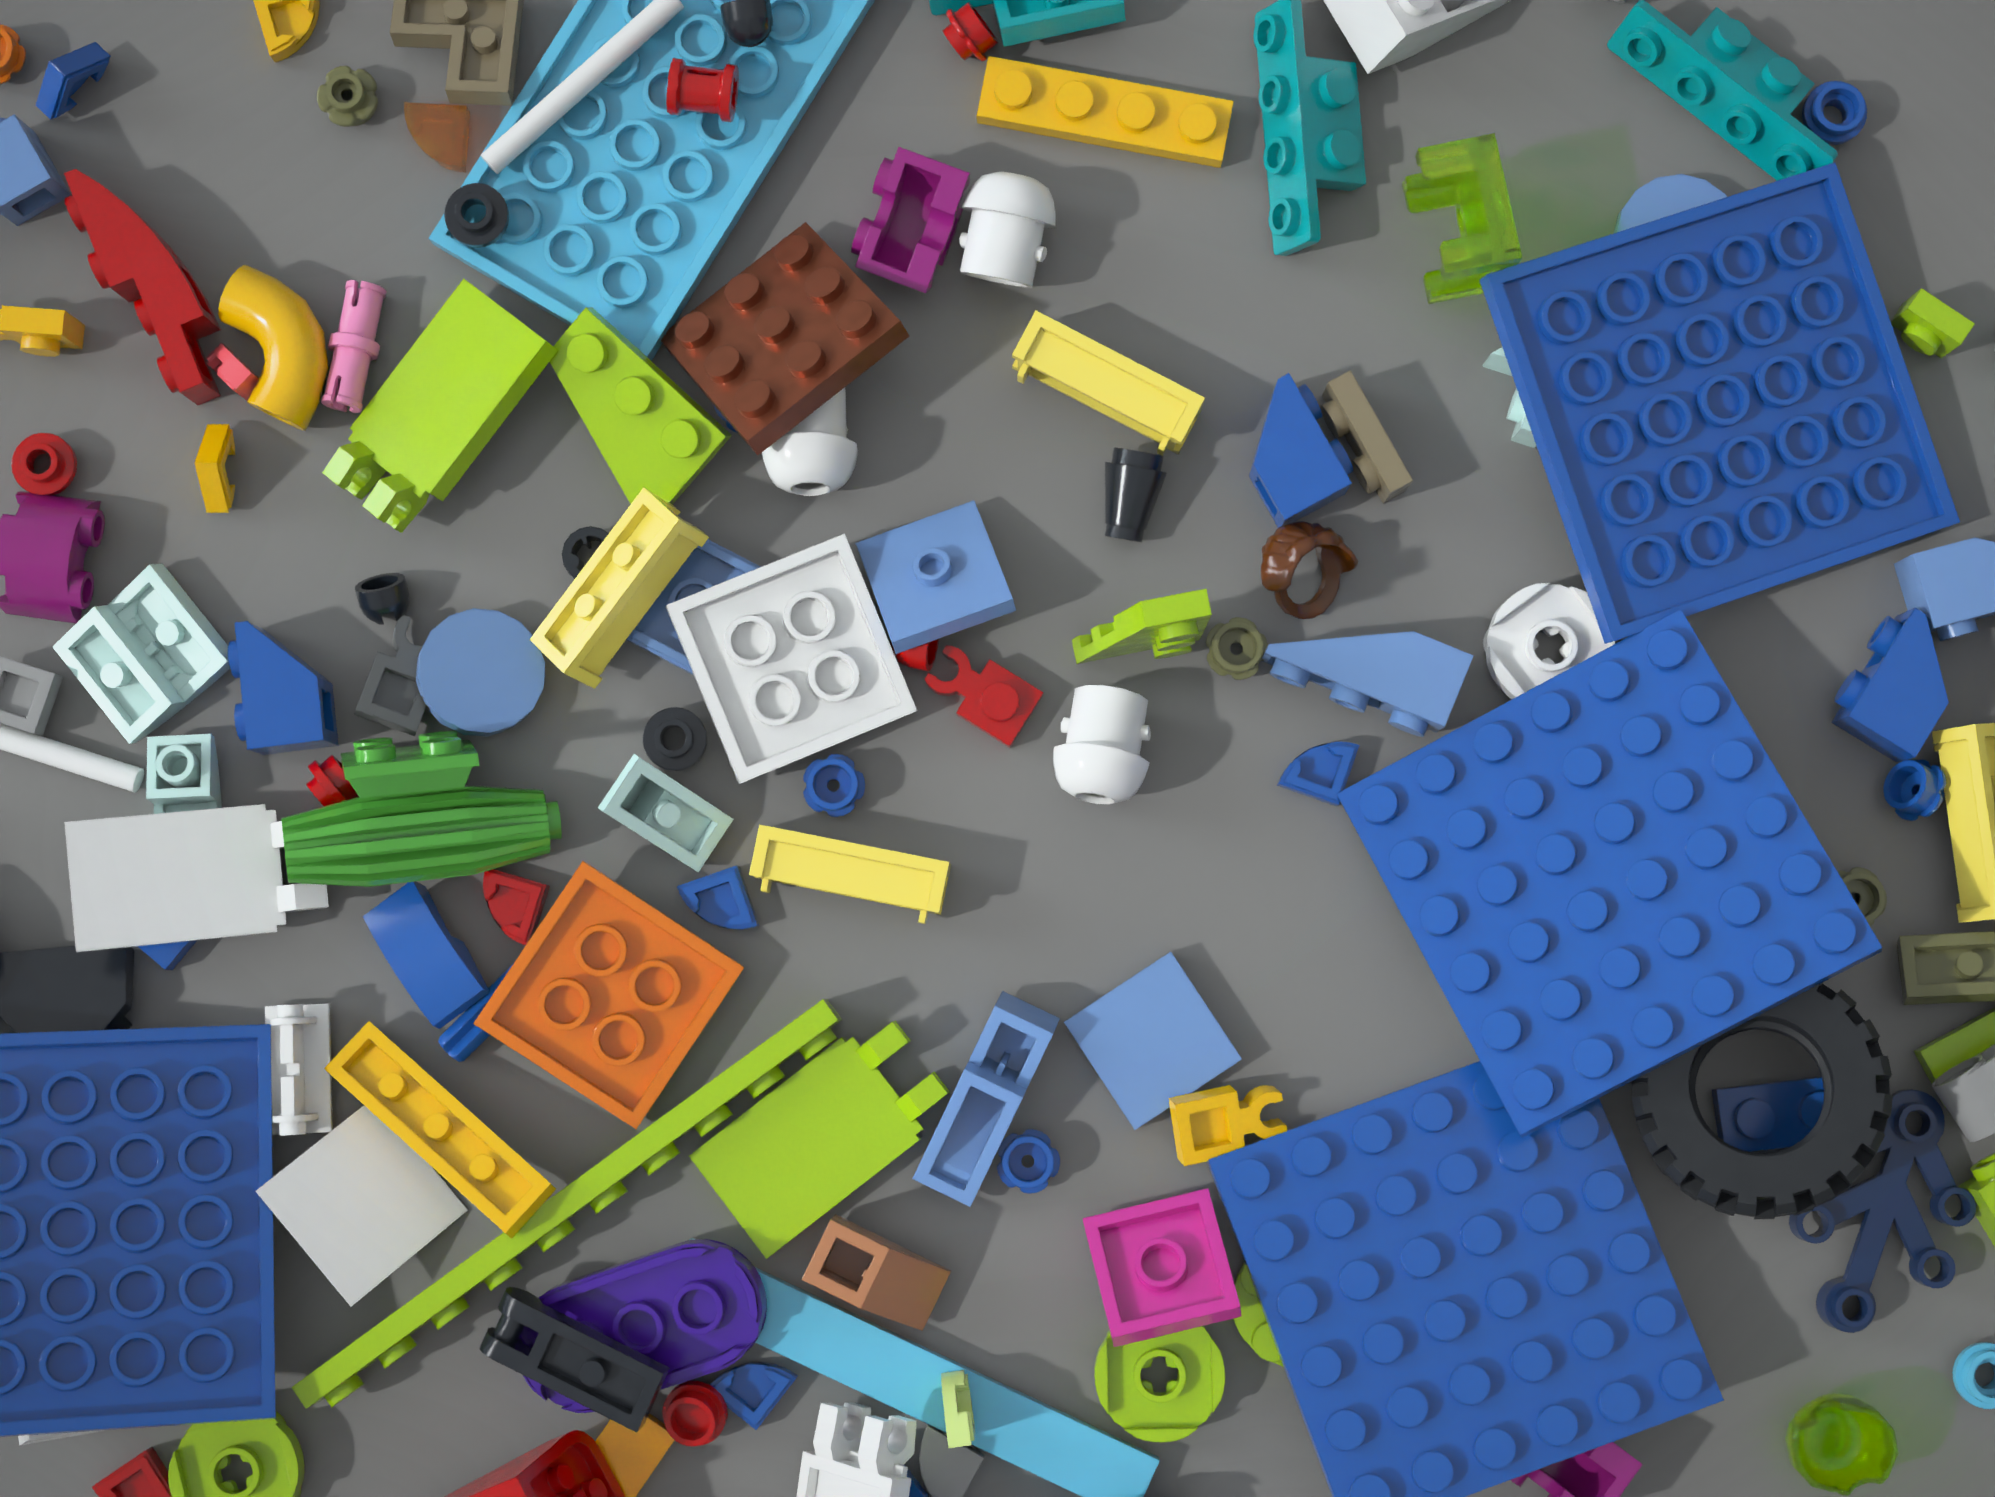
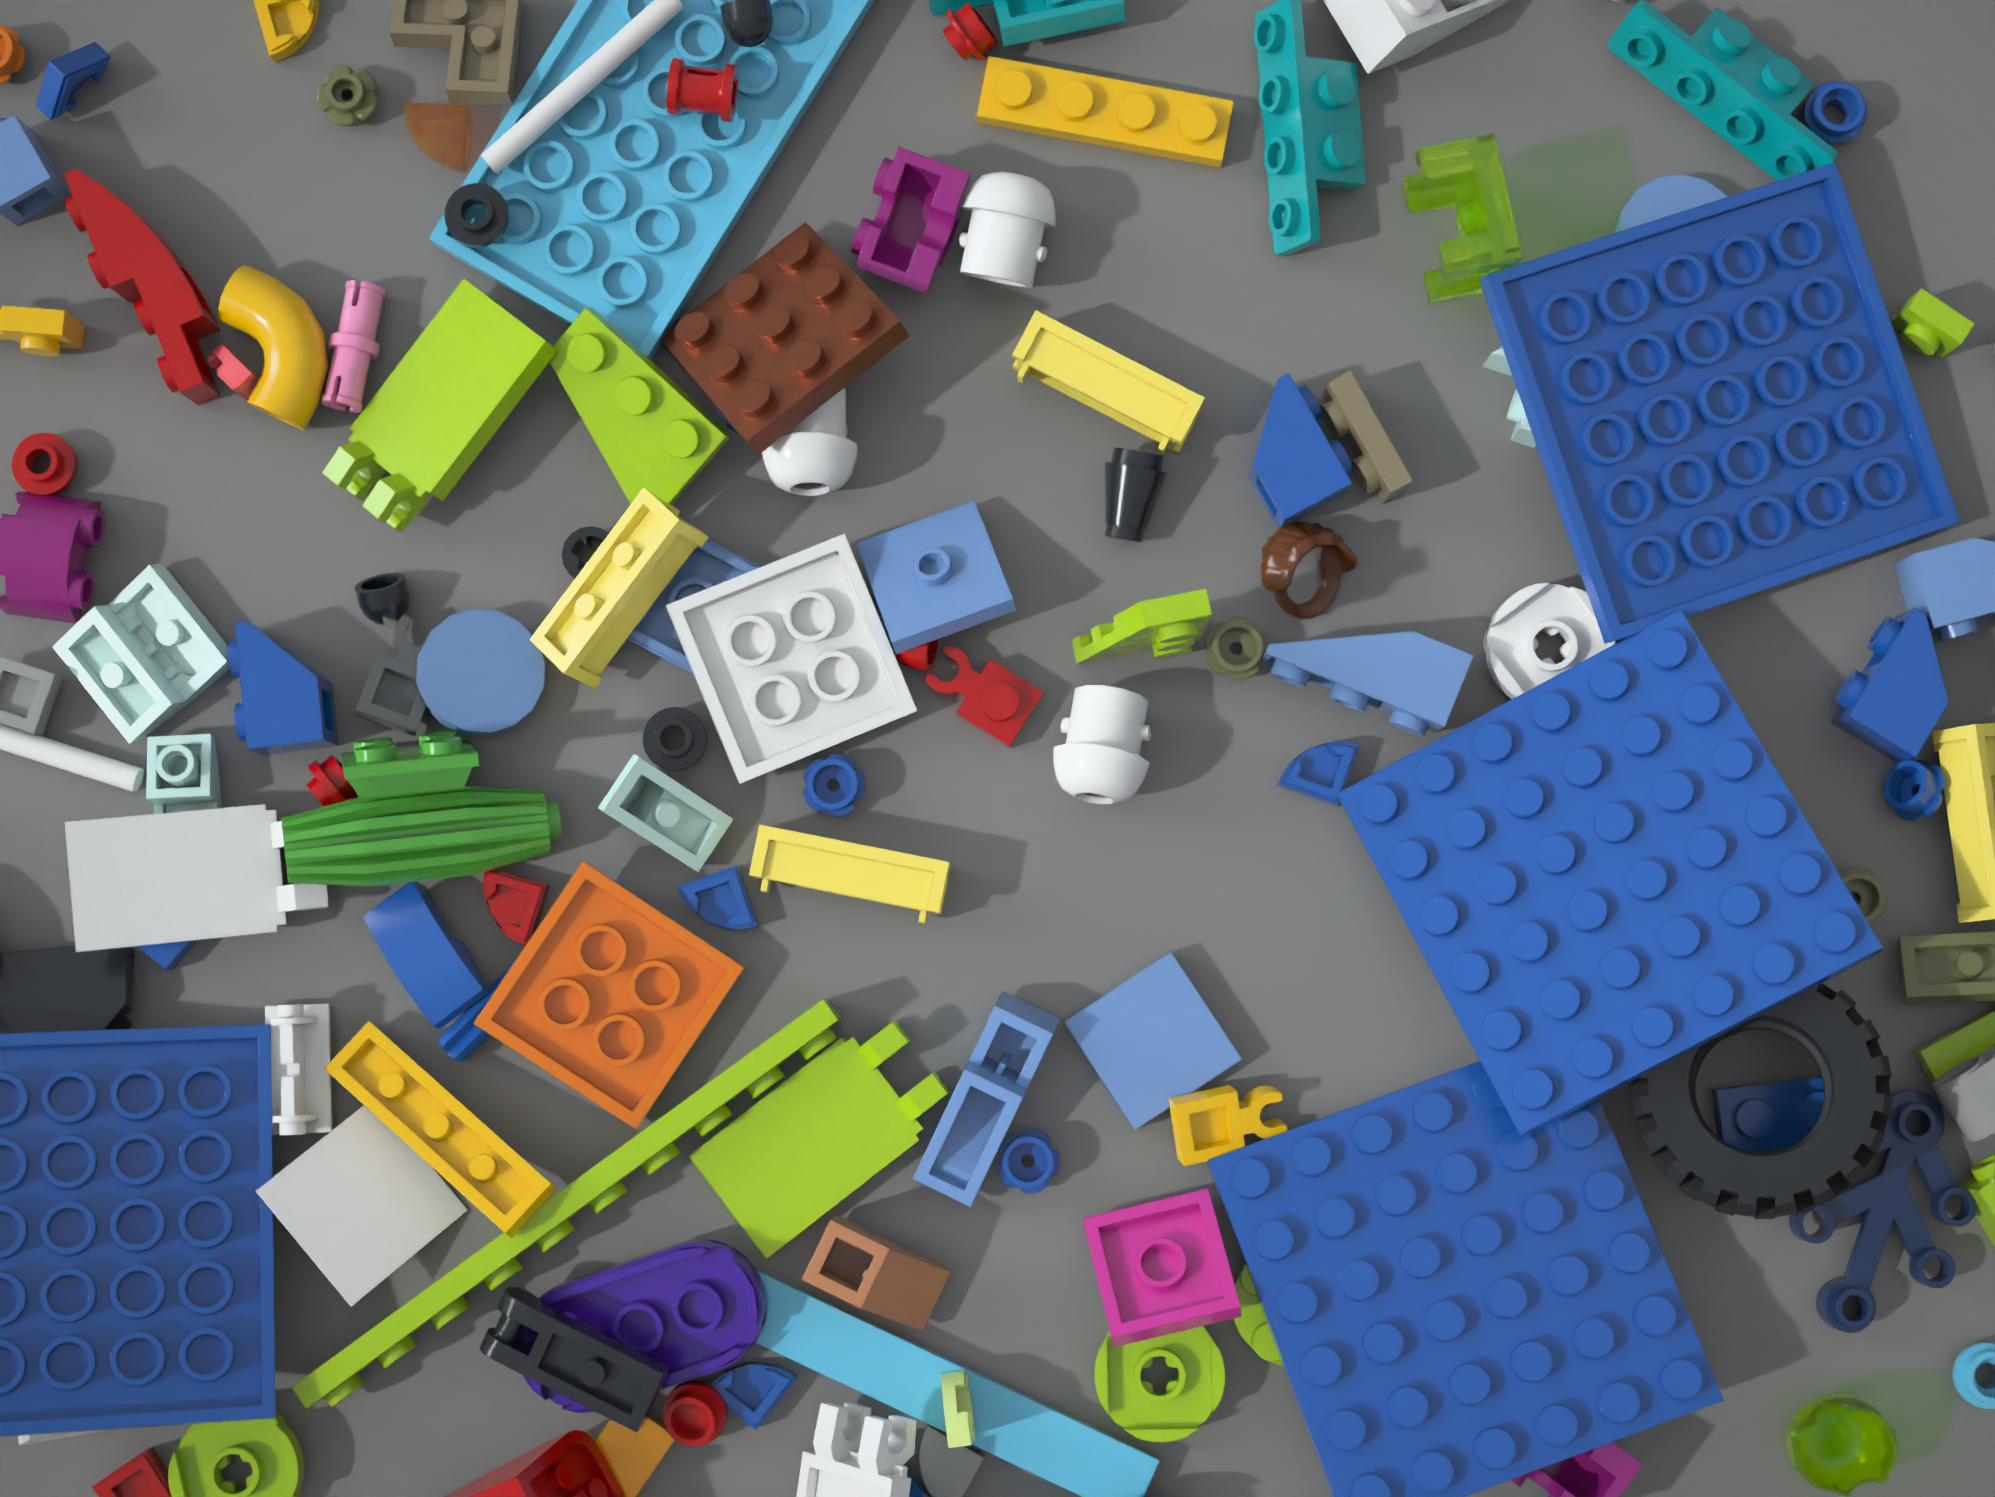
yellow tile [194,424,235,513] -> none

